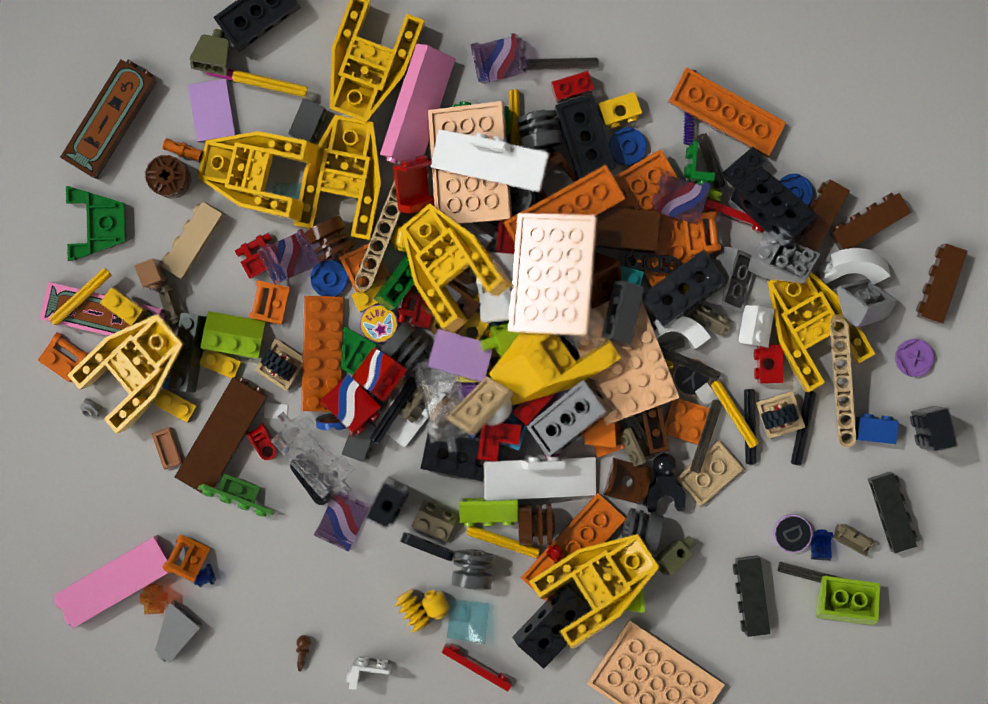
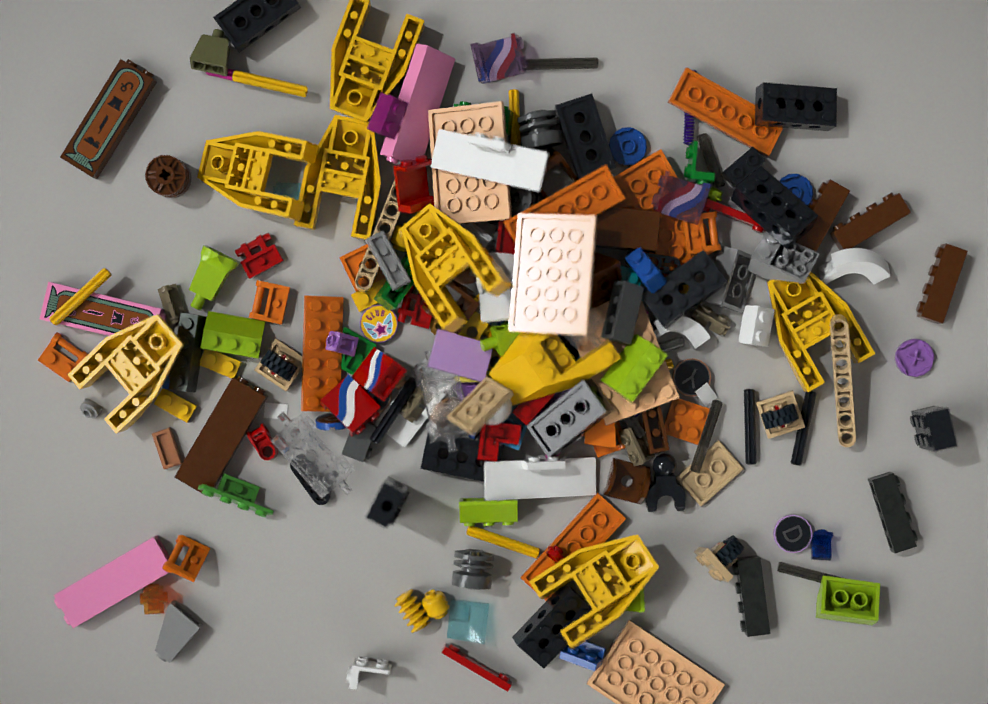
green wing [66,186,126,261] -> none
yellow brick [100,287,148,326] -> none
medium nougat brick [134,258,168,290] -> none
tan brick [161,201,225,279] -> none
orange pin [162,138,203,162] -> none
lavender tile [188,79,236,142] -> none
clear blue brick [194,564,216,588] -> none
clear purple panel [257,229,319,285] -> none
dark grey brick [288,98,328,143] -> none
reddish brown bar [296,635,312,672] -> none
reddish brown wheel [305,215,355,263] -> none
blue tile [310,260,349,297] -> none
clear purple panel [314,491,369,552] -> none
dark grey wheel [380,321,431,370] -> none
black beam [400,532,455,561] -> none
dark tan bracket [412,500,458,542] -> none
reddish brown wheel [518,504,555,545] -> none
red brick [551,71,594,103] -> none
yellow brick [597,91,642,129] -> none
dark grey wheel [622,508,663,554] -> none
olive torso [654,536,696,576] -> none
clear smoke axle [659,345,721,381] -> none
yellow axle [711,380,759,448] -> none
red brick [754,344,783,383] -> none
dark tan hinge [832,523,875,557] -> none
light grey slope [837,279,897,327] -> none
blue brick [855,413,899,444] -> none
none -> lime piece [189,245,240,311]
none -> medium lavender bracket [325,331,359,357]
none -> light grey tile [366,231,411,291]
none -> magenta brick [367,93,408,140]
none -> blue bracket [559,641,606,672]
none -> lime slope [600,334,668,404]
none -> blue brick [625,247,667,293]
none -> tan plate [694,535,744,582]
none -> black brick [755,82,837,131]

